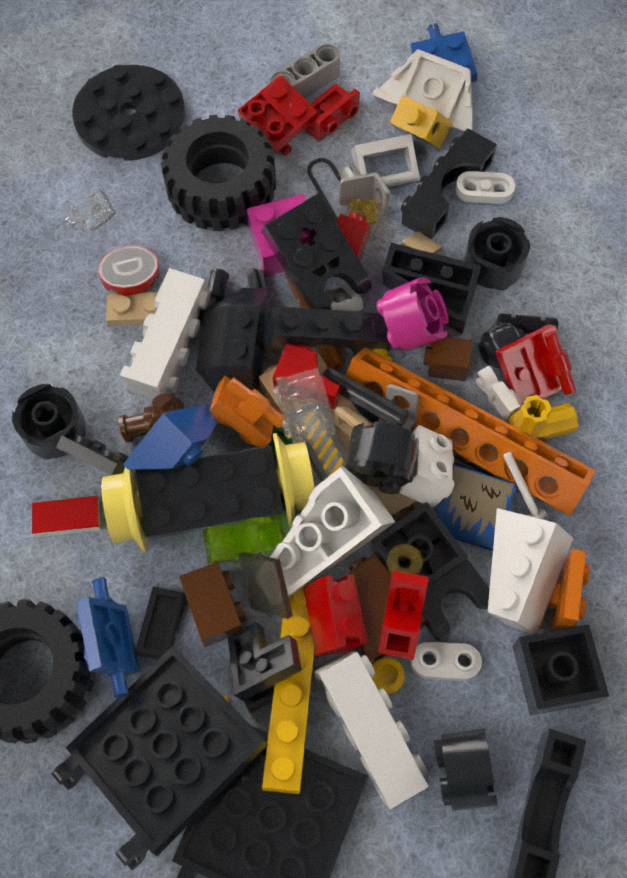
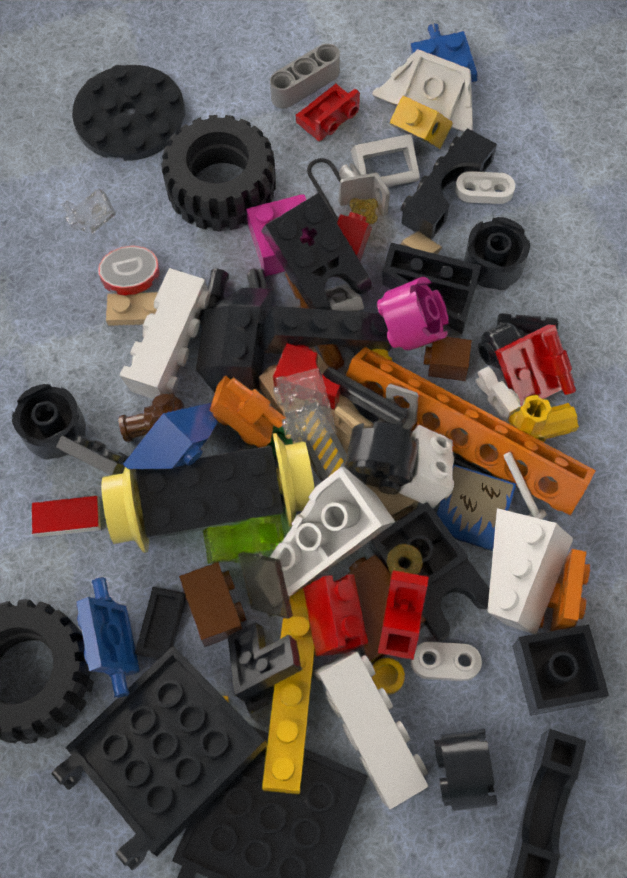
red plate [237,74,319,156] -> none

